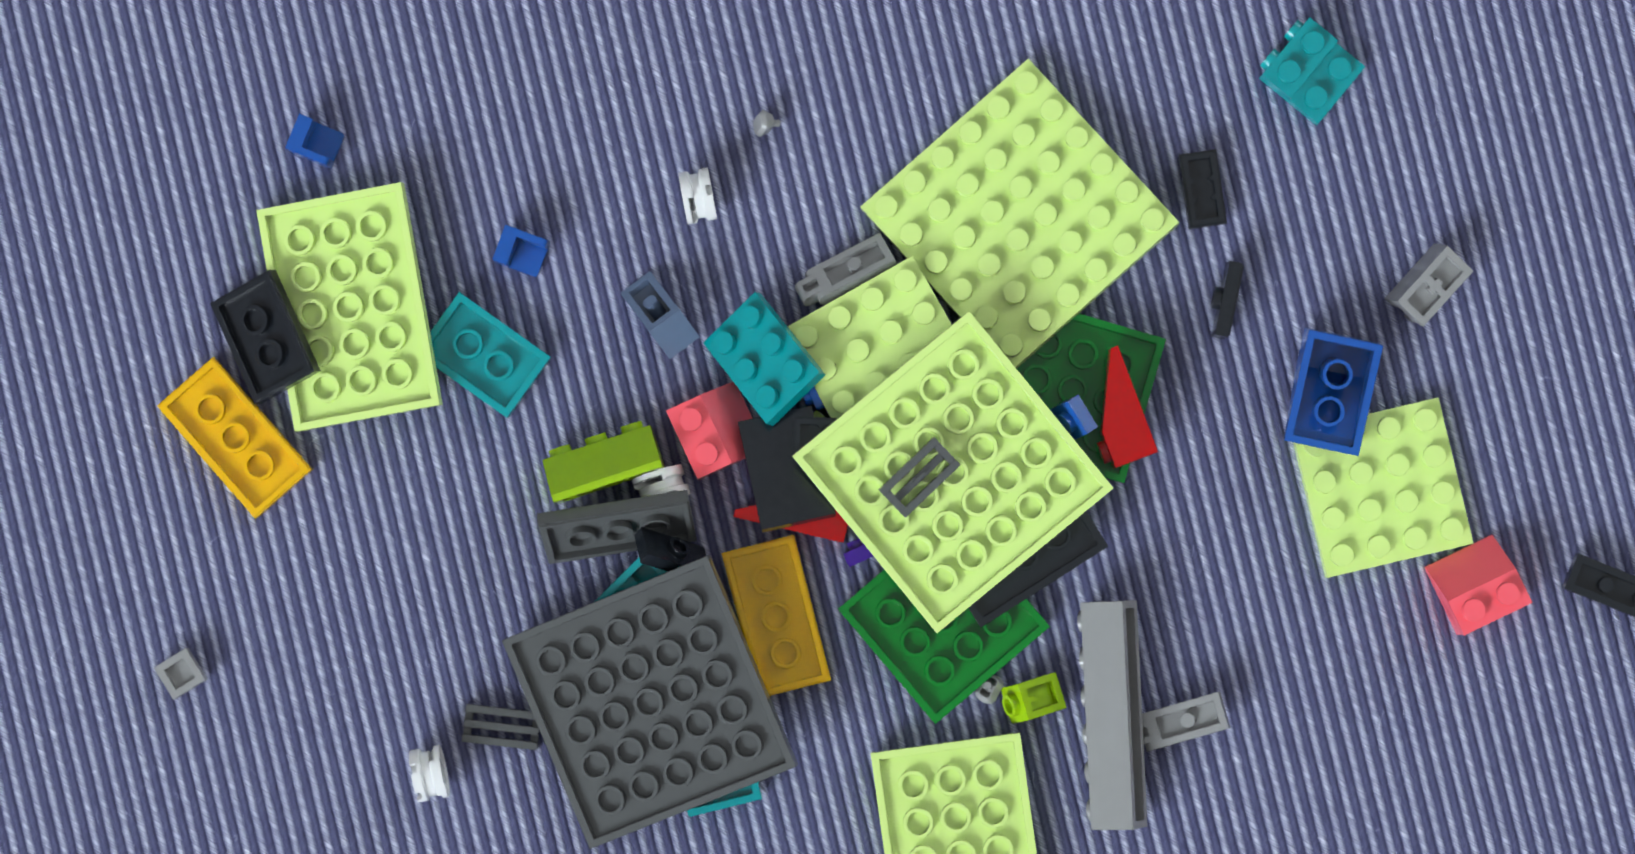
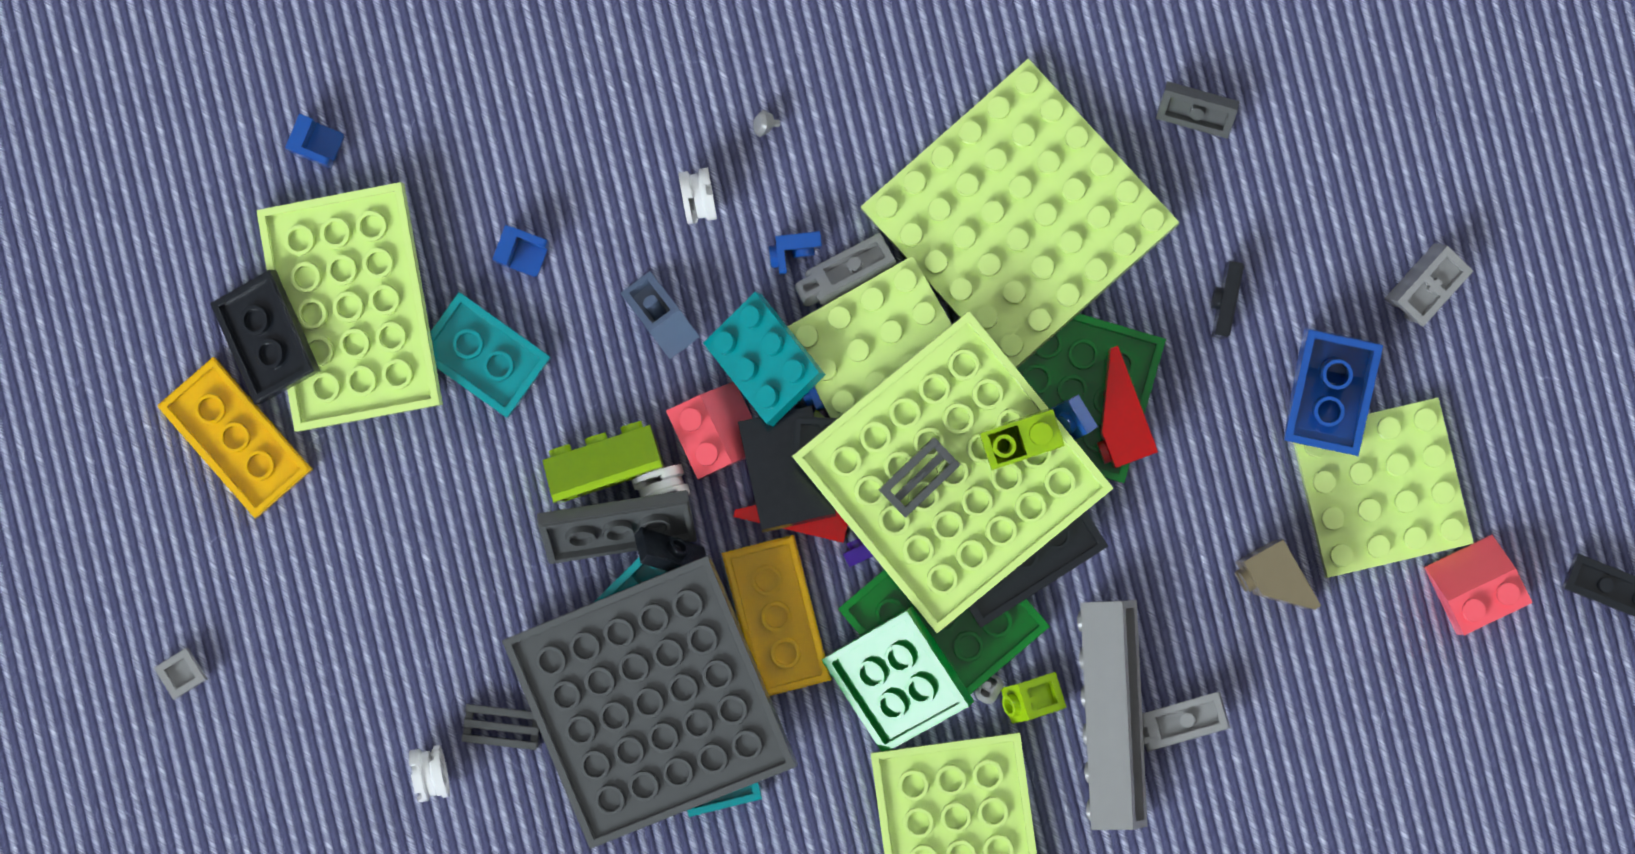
black plate [1178,149,1227,230] -> none
teal plate [1259,17,1366,126] -> none
none -> blue bracket [769,231,822,275]
none -> plate [822,606,974,751]
none -> lime slope [979,409,1065,470]
none -> dark grey plate [1156,81,1239,139]
none -> dark tan slope [1234,539,1321,610]

